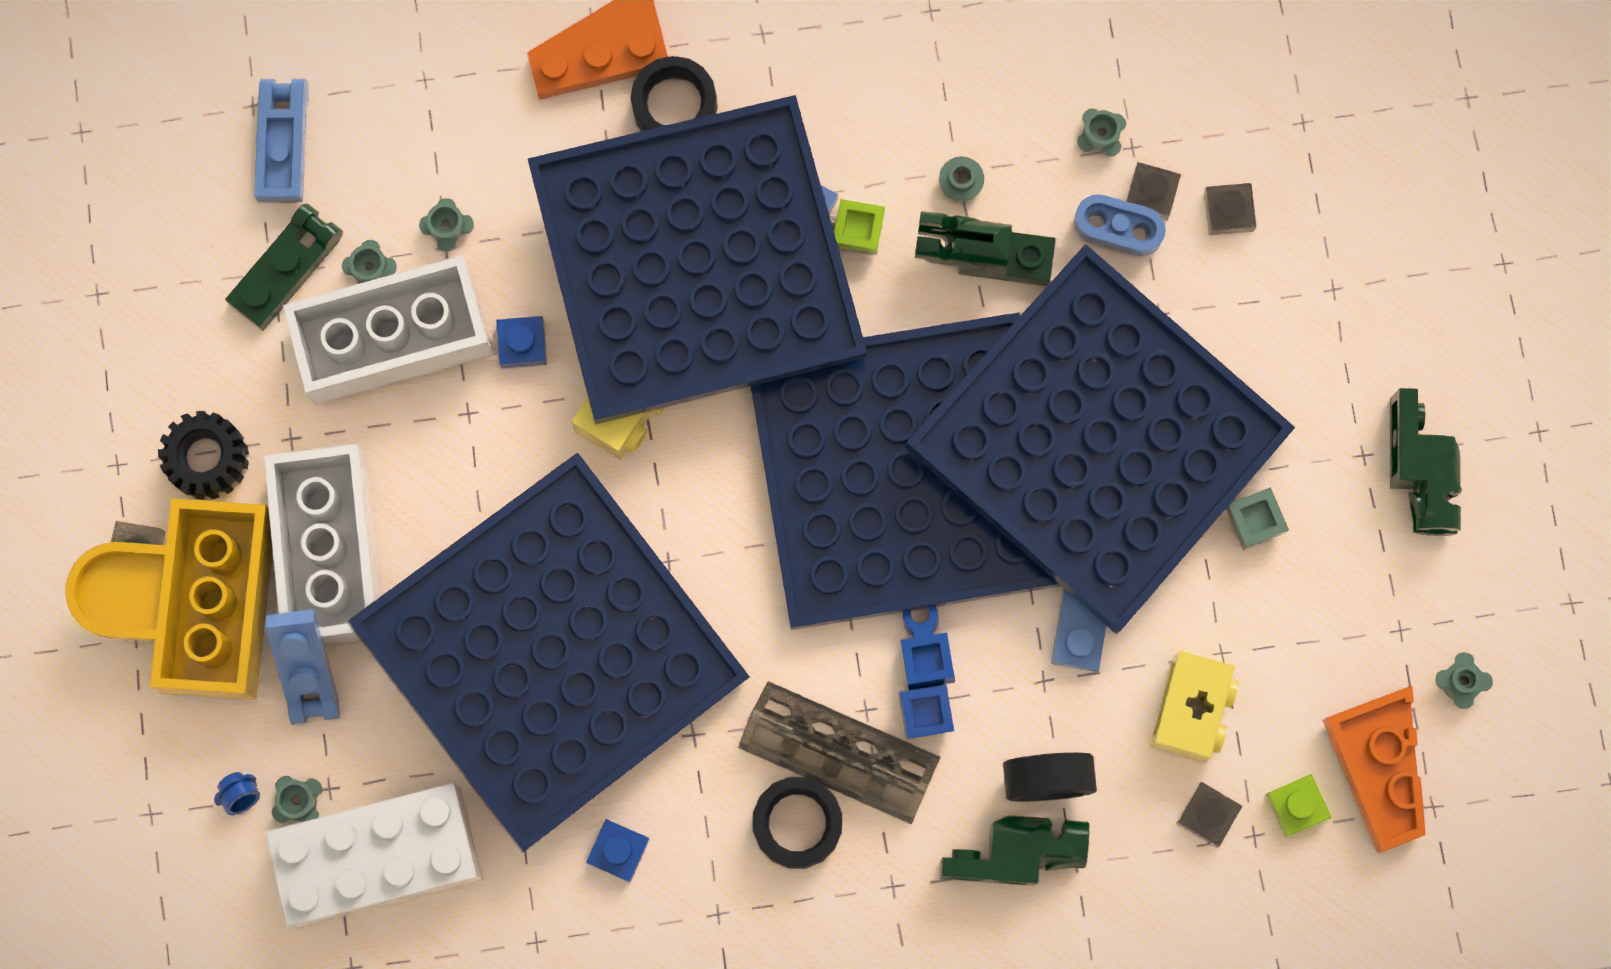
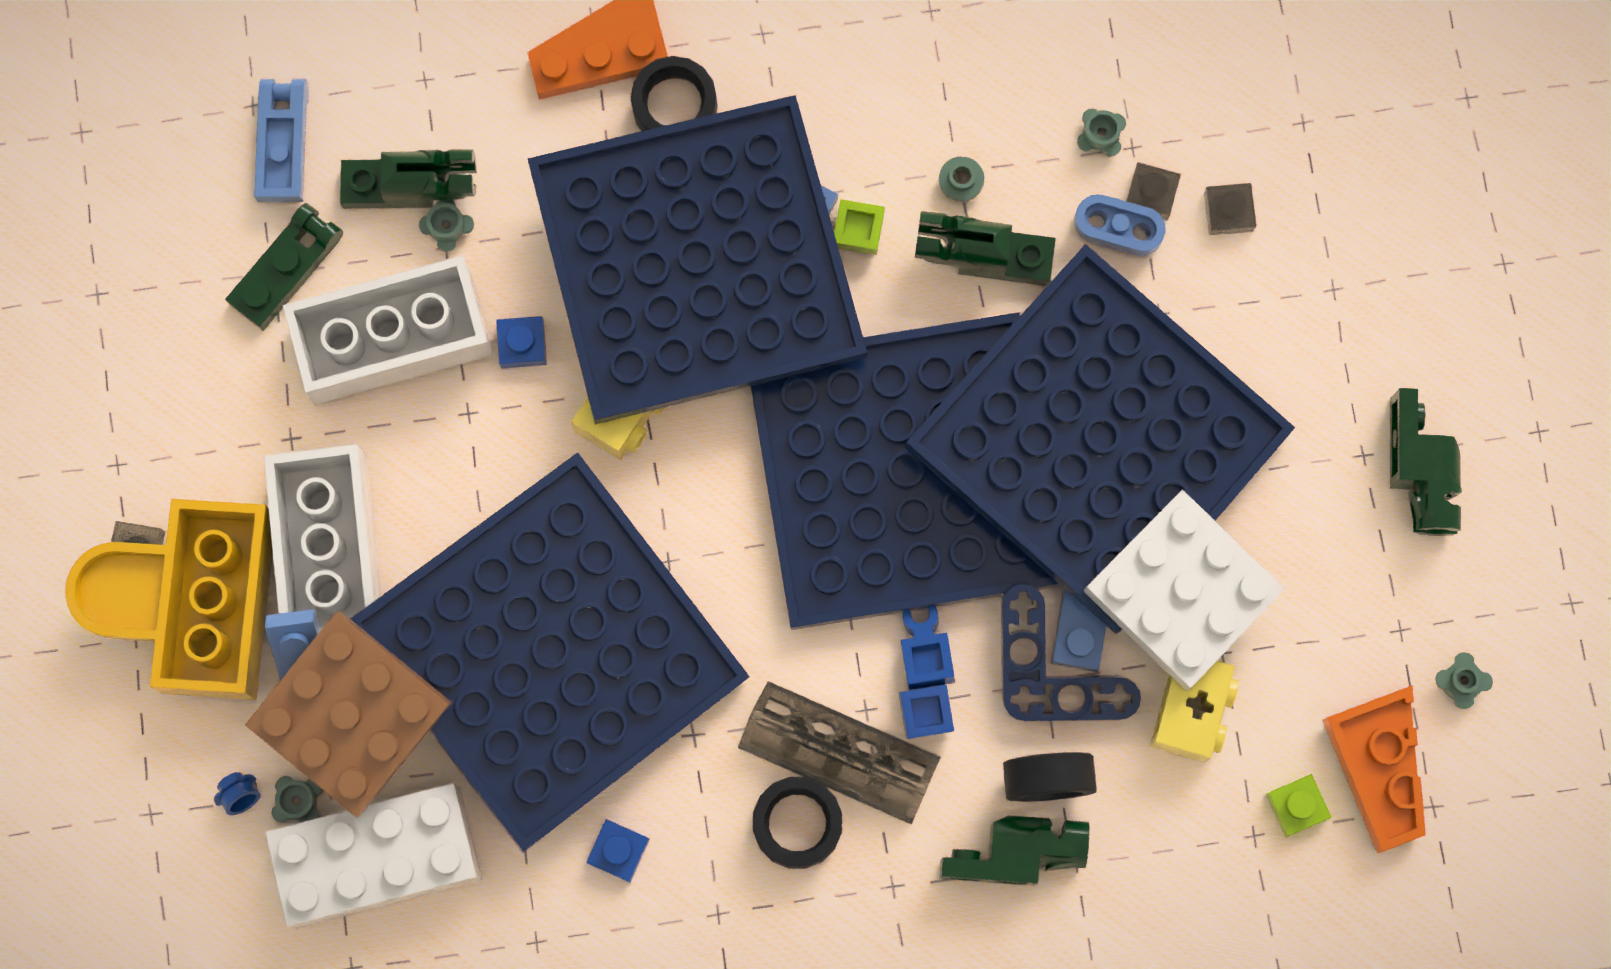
black tyre [158,411,249,500] -> none
sand green plate [342,240,397,284] -> none
clear smoke plate [1176,781,1243,848] -> none
sand green plate [1226,487,1289,550] -> none
none -> medium nougat plate [245,611,452,818]
none -> dark green plate [340,149,477,209]
none -> dark blue beam [1001,582,1141,721]
none -> white plate [1083,490,1285,691]

